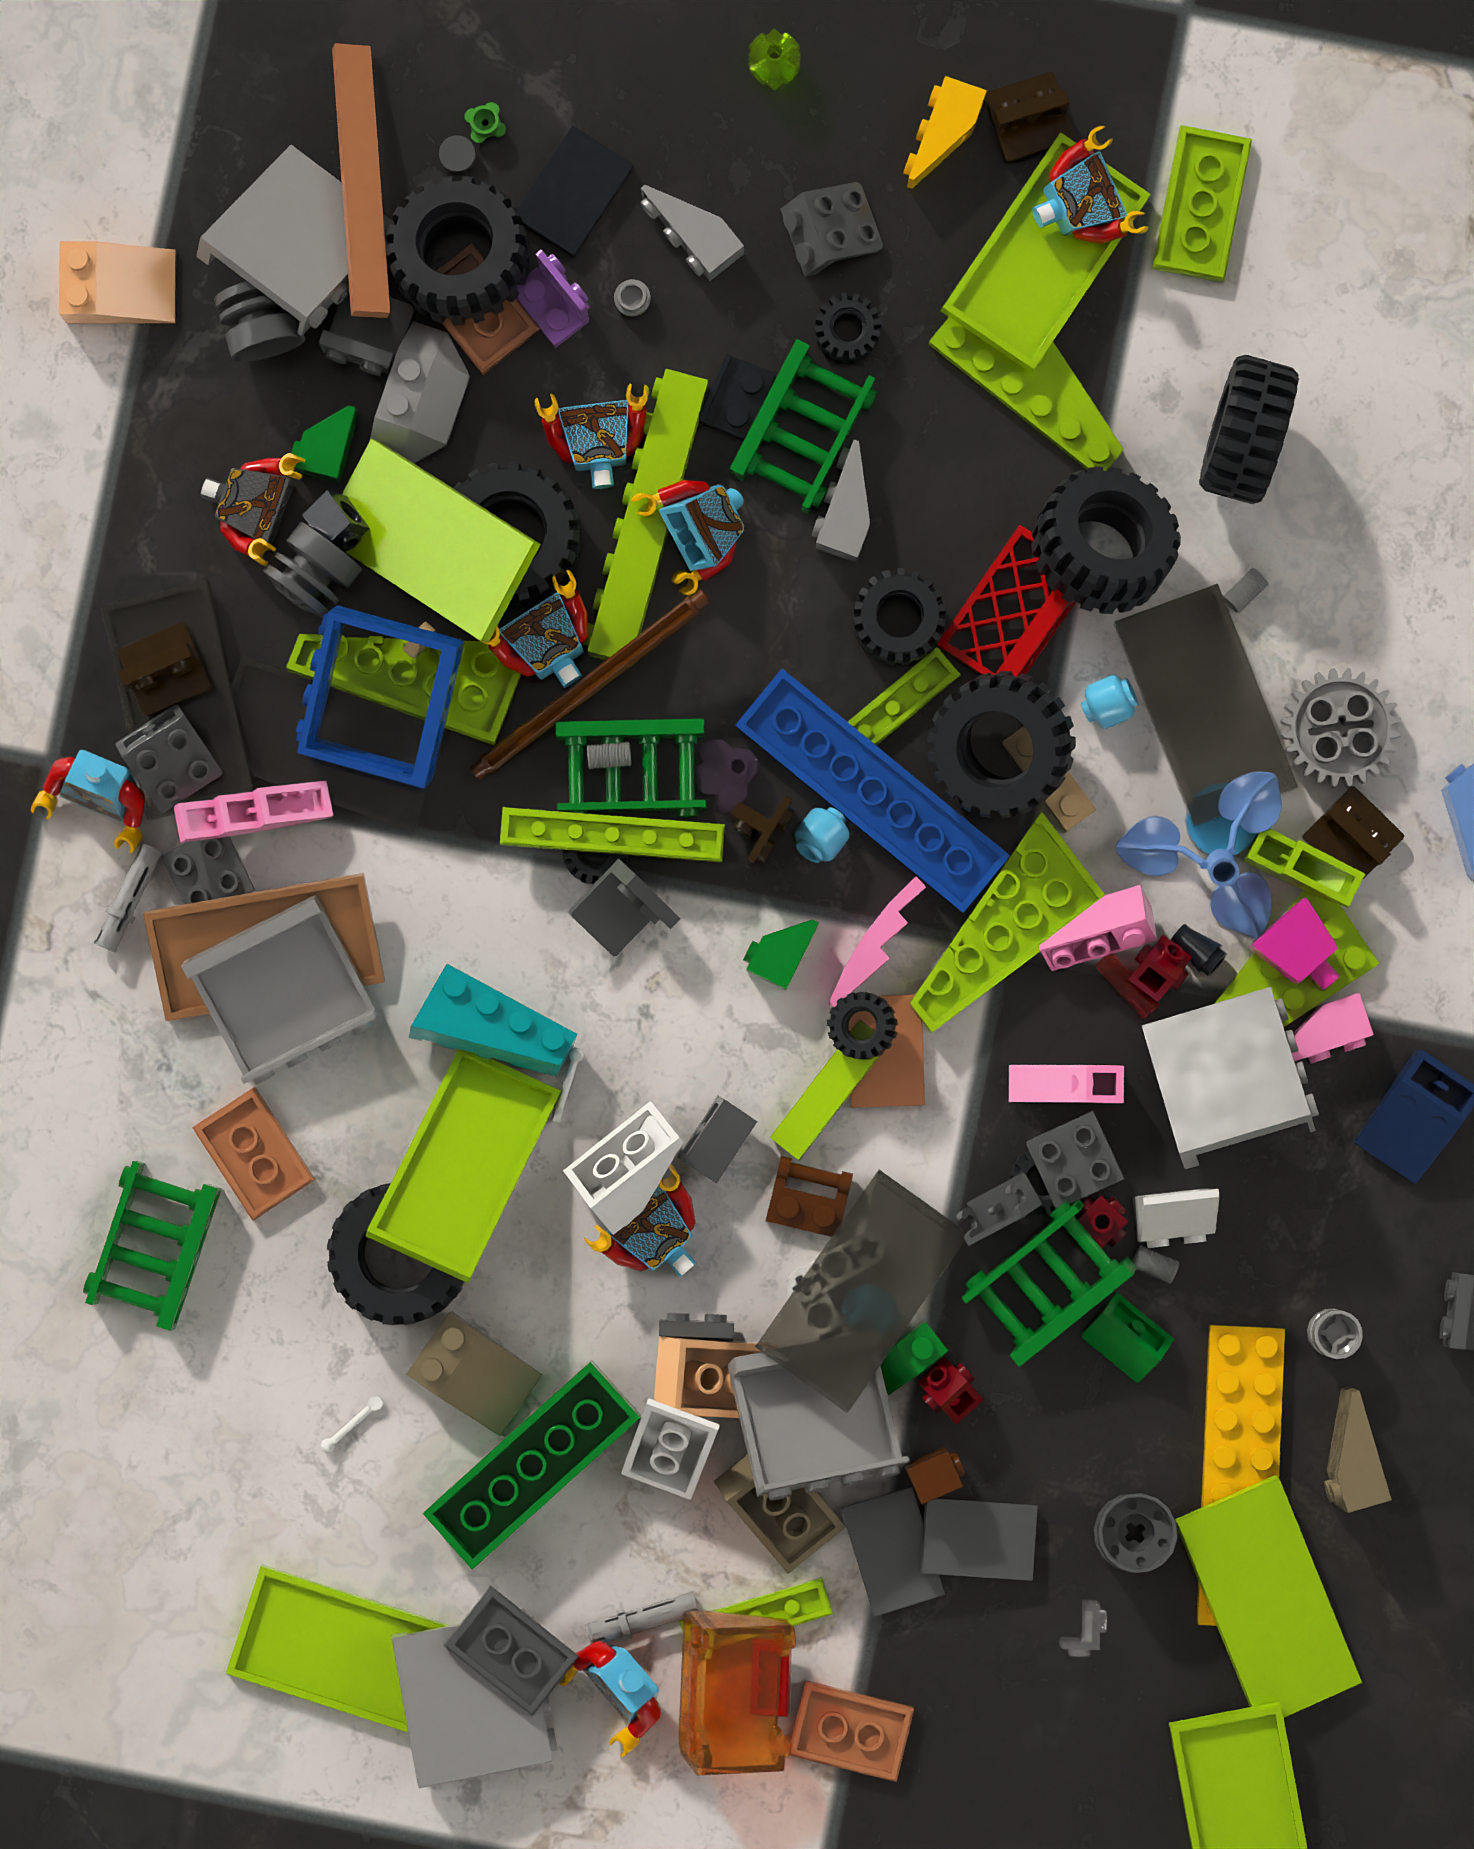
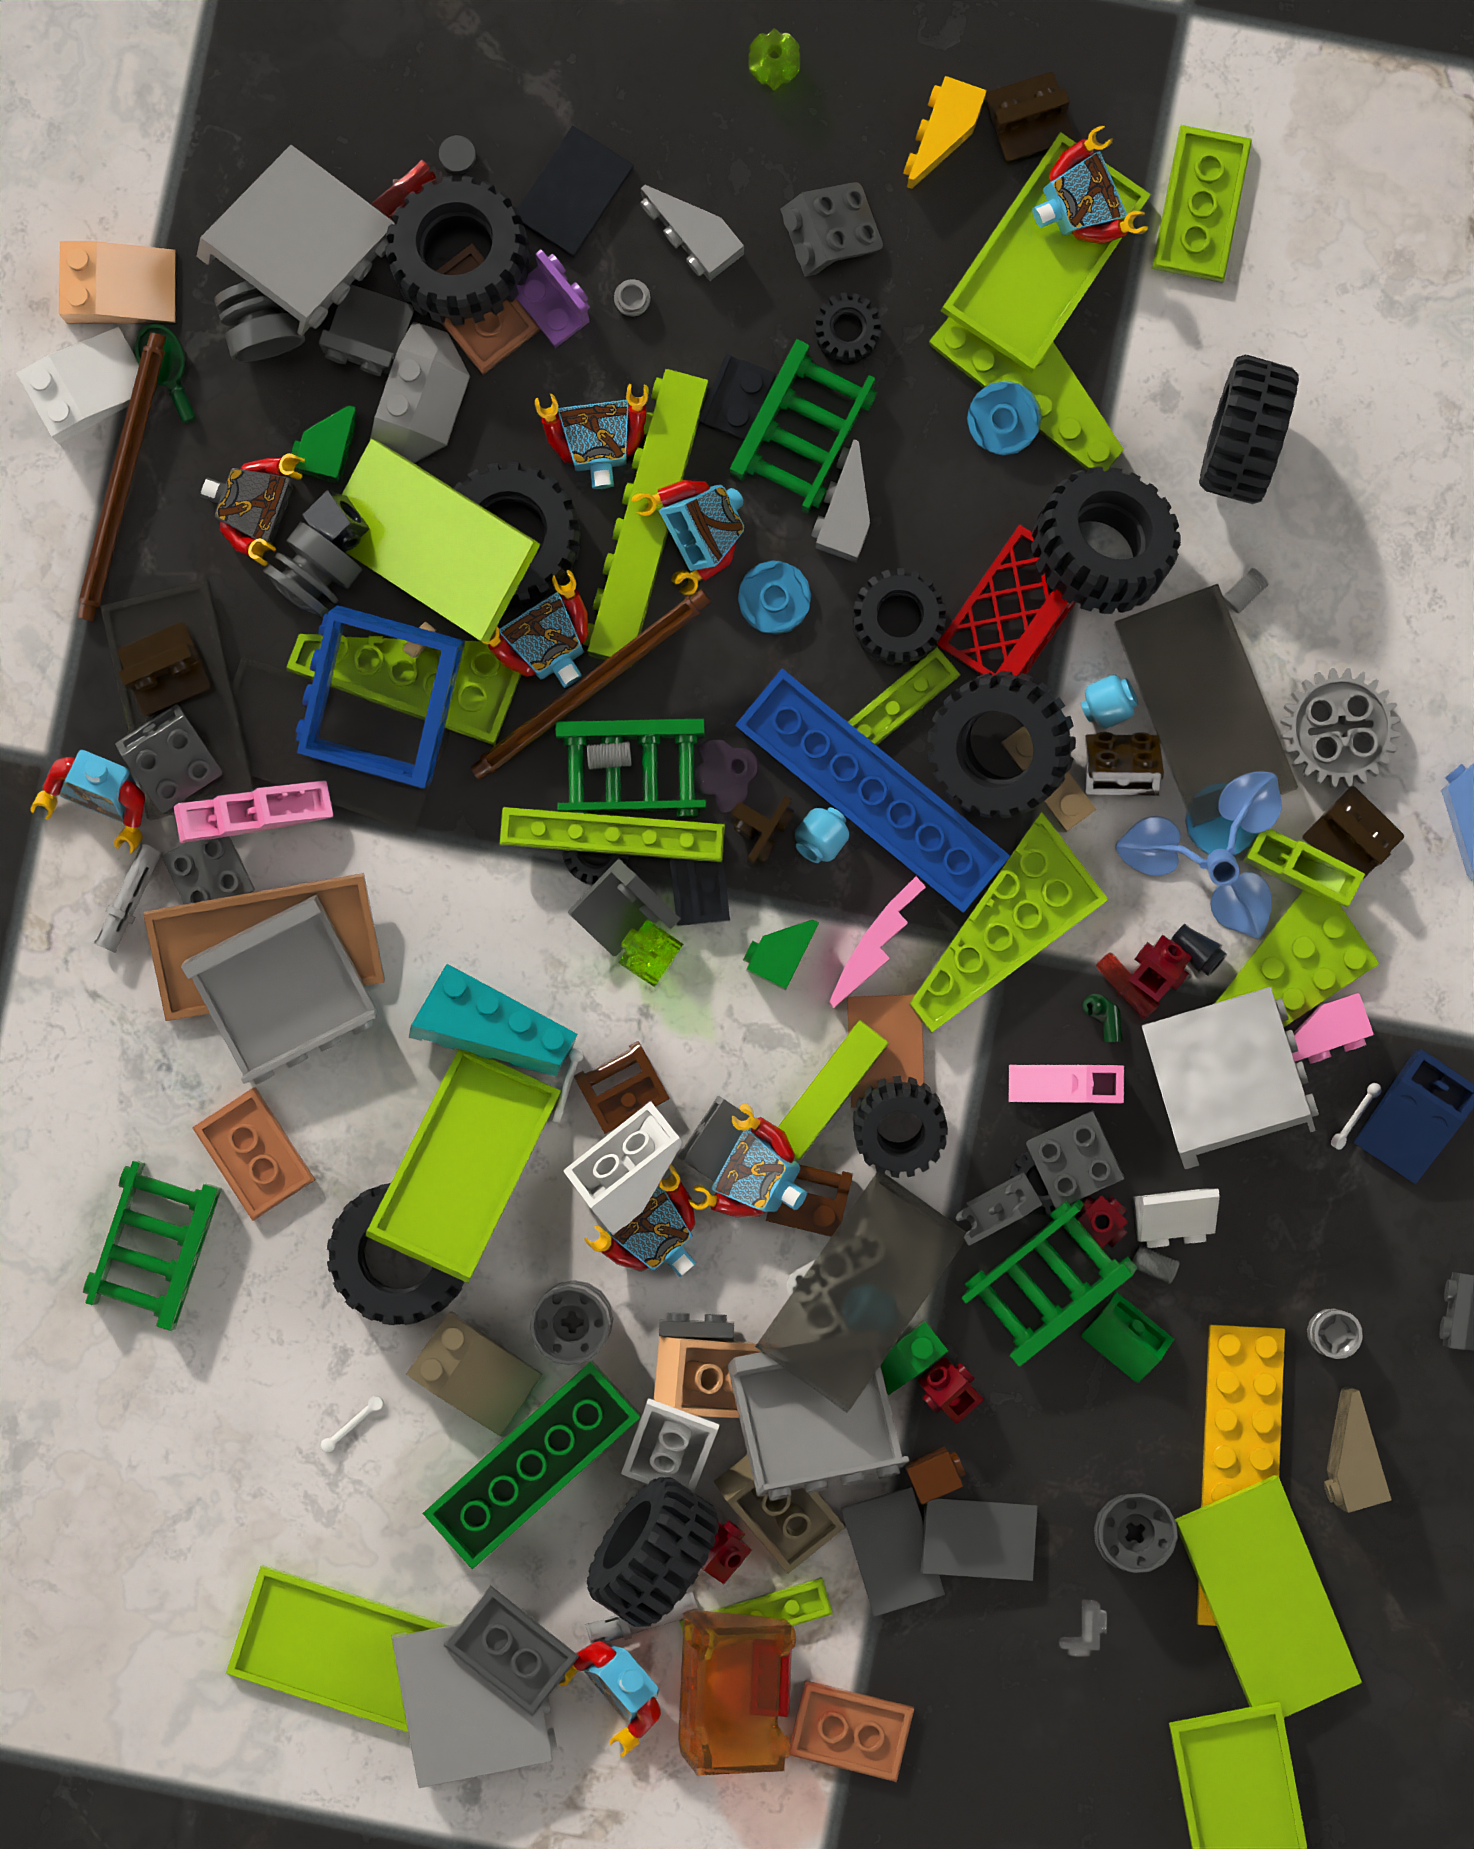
nougat tile [332,43,390,318] -> none
bright green plate [465,102,506,144] -> none
black tyre [827,992,898,1060] -> none
bright pink slope [1039,885,1157,971] -> none
dark pink torso [1248,898,1340,990] -> none
none -> white slope [16,327,139,444]
none -> reddish brown piece [77,332,166,621]
none -> dark green piece [135,324,196,424]
none -> clear red axle [371,160,436,218]
none -> dark grey wheel [530,1280,614,1365]
none -> reddish brown plate [574,1041,670,1134]
none -> black tyre [587,1477,719,1627]
none -> clear neon green brick [618,920,684,987]
none -> black plate [670,856,730,926]
none -> torso [688,1104,807,1218]
none -> dark red brick [701,1520,752,1585]
none -> dark azure tile [738,560,811,635]
none -> black tyre [853,1076,948,1178]
none -> dark azure tile [967,380,1042,455]
none -> dark green arm [1083,994,1123,1043]
none -> dark brown bracket [1085,732,1164,796]
none -> white hinge [1331,1083,1382,1150]

